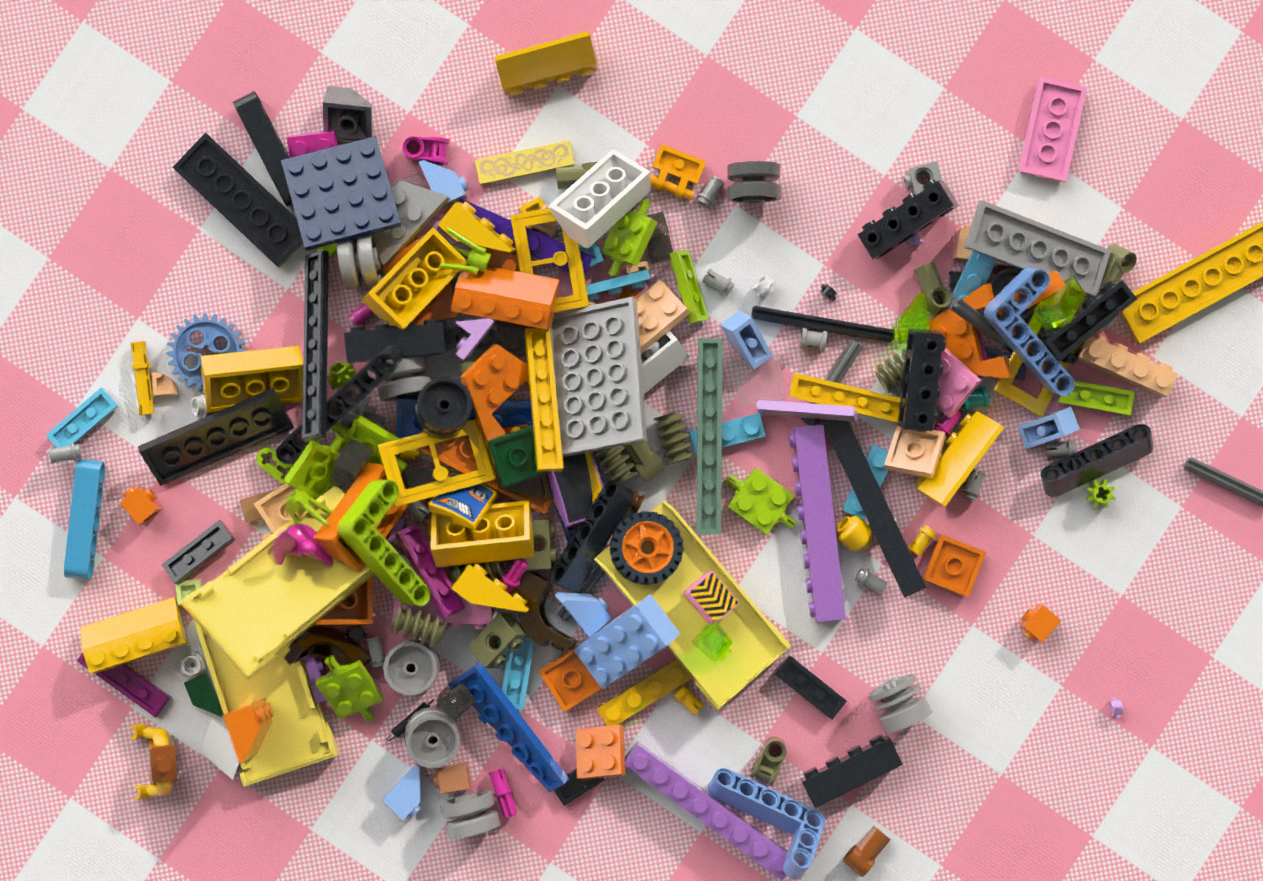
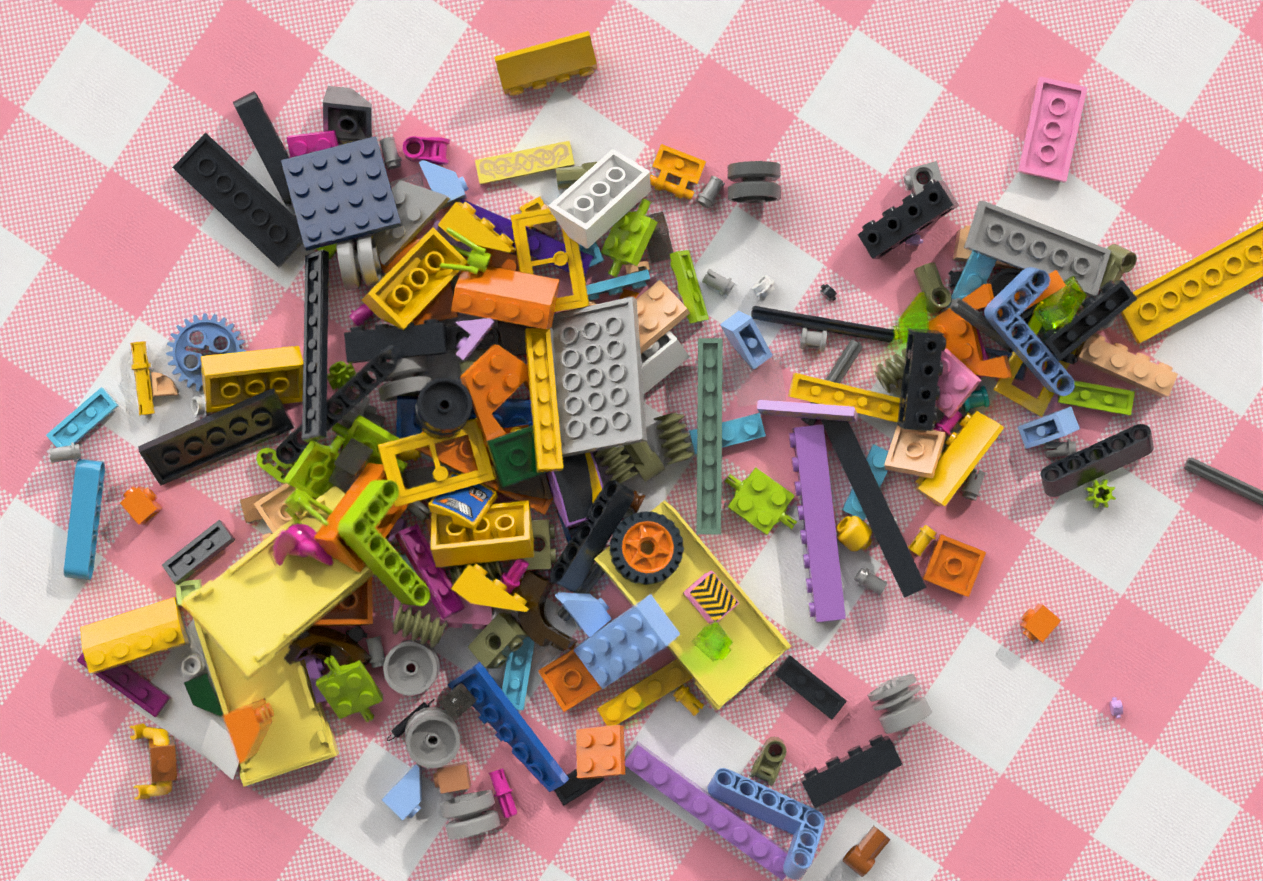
none -> light grey pin [379,137,402,170]

